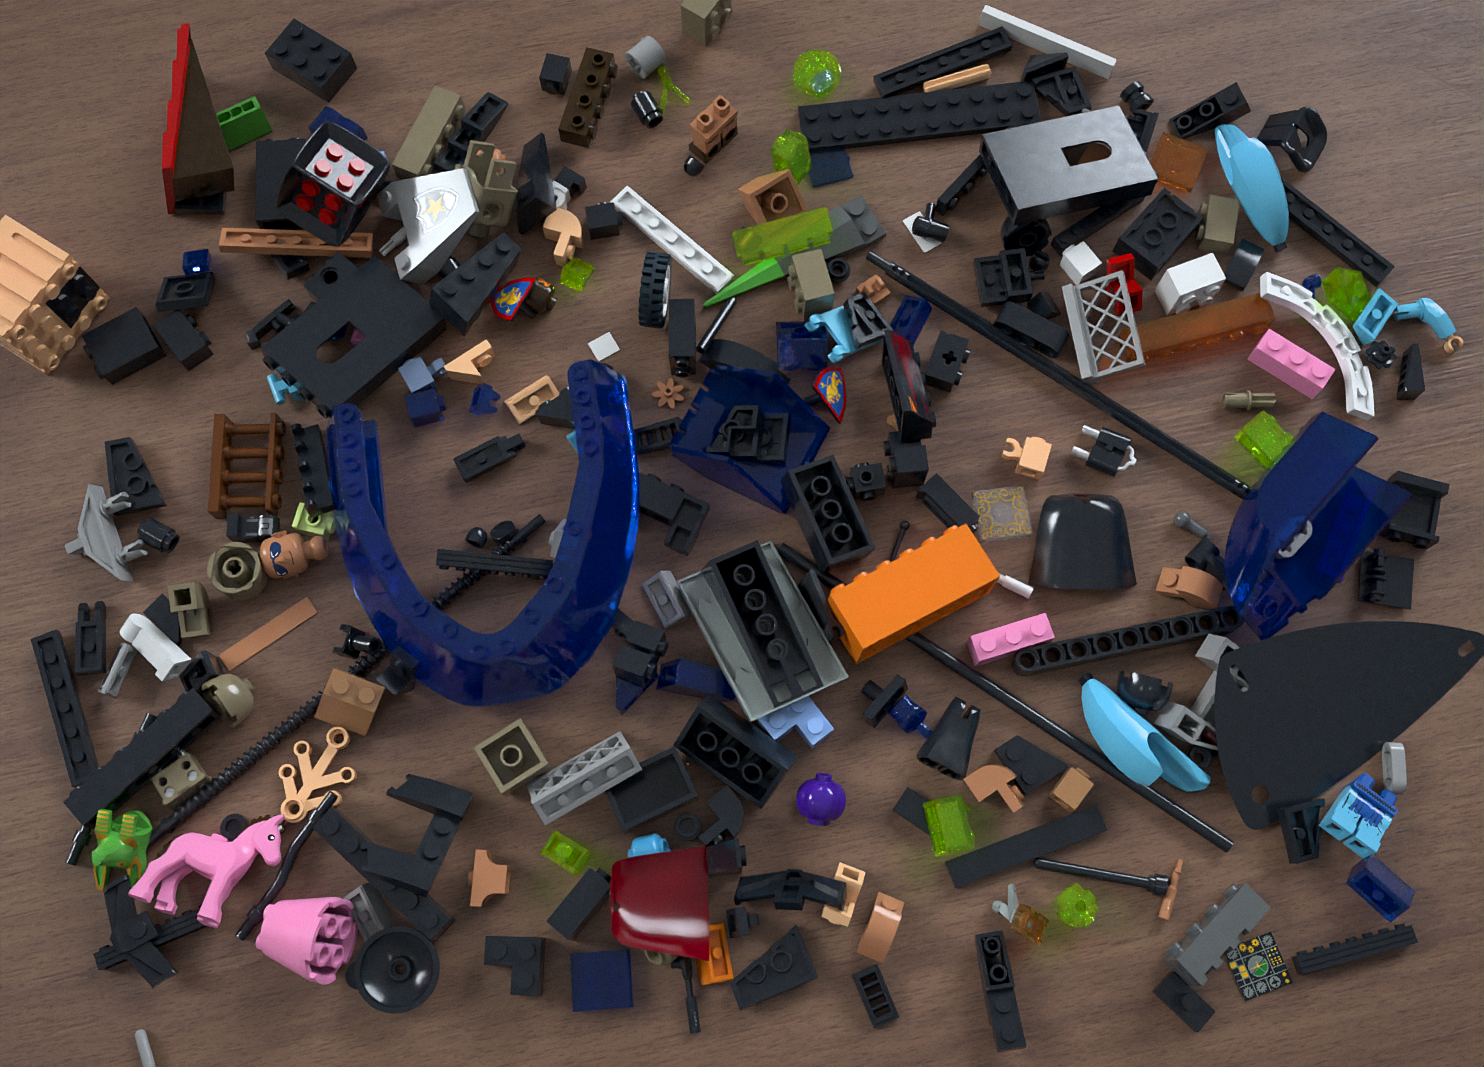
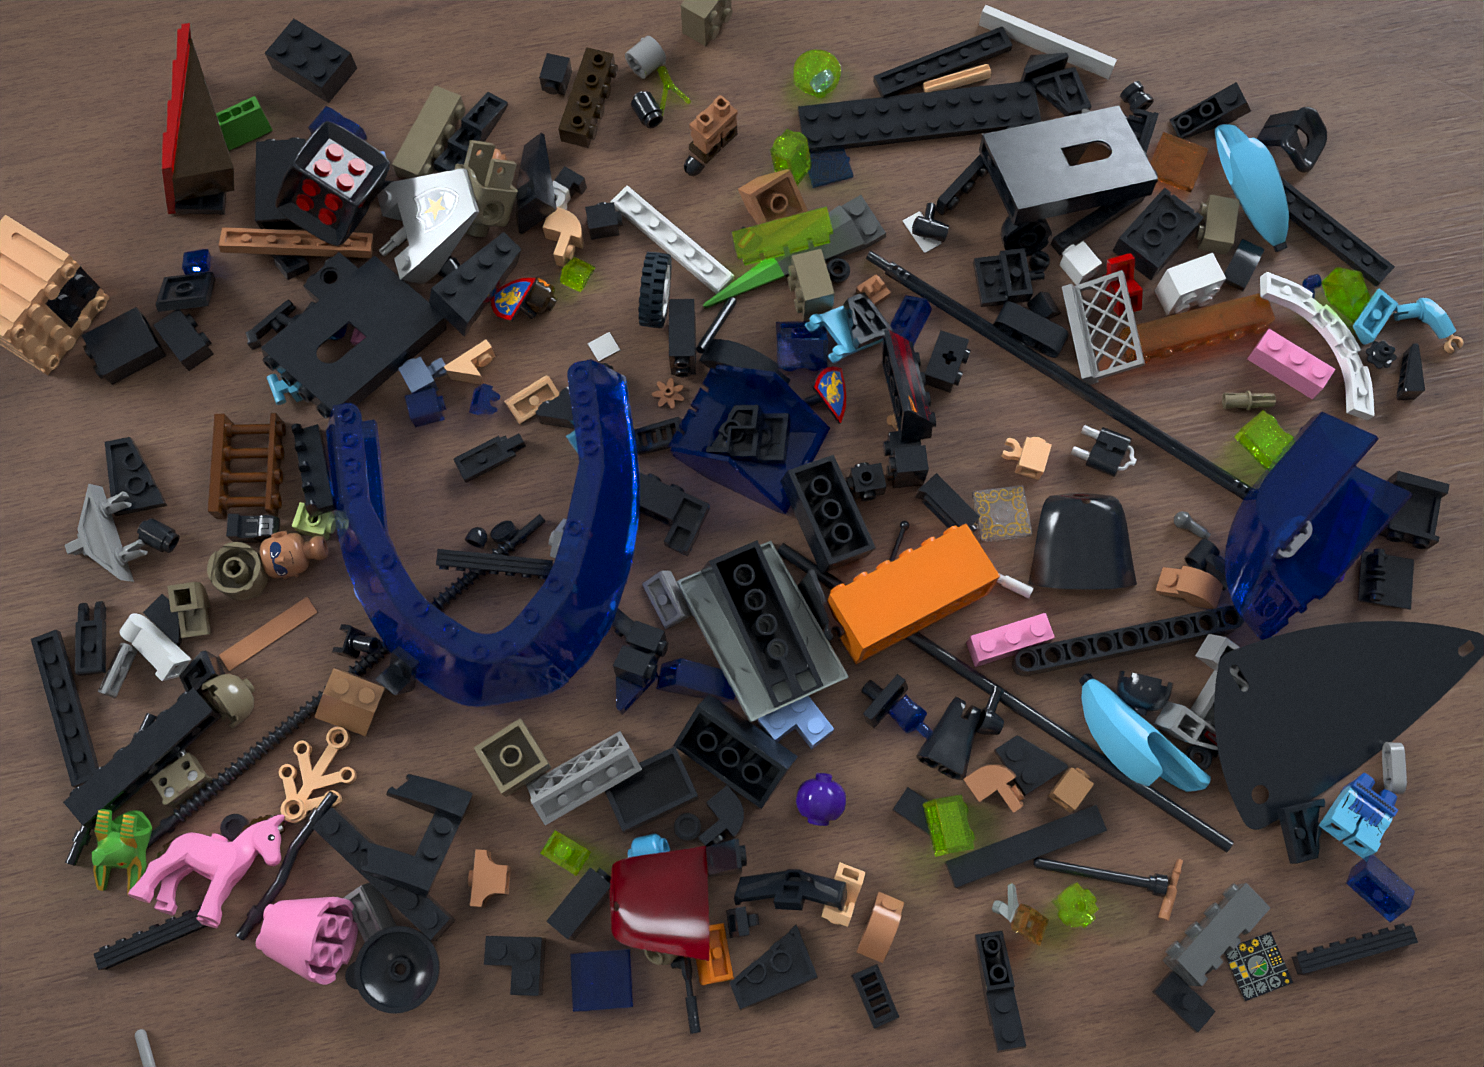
black plate [103,874,179,988] -> none
none -> black bar [976,685,1005,735]

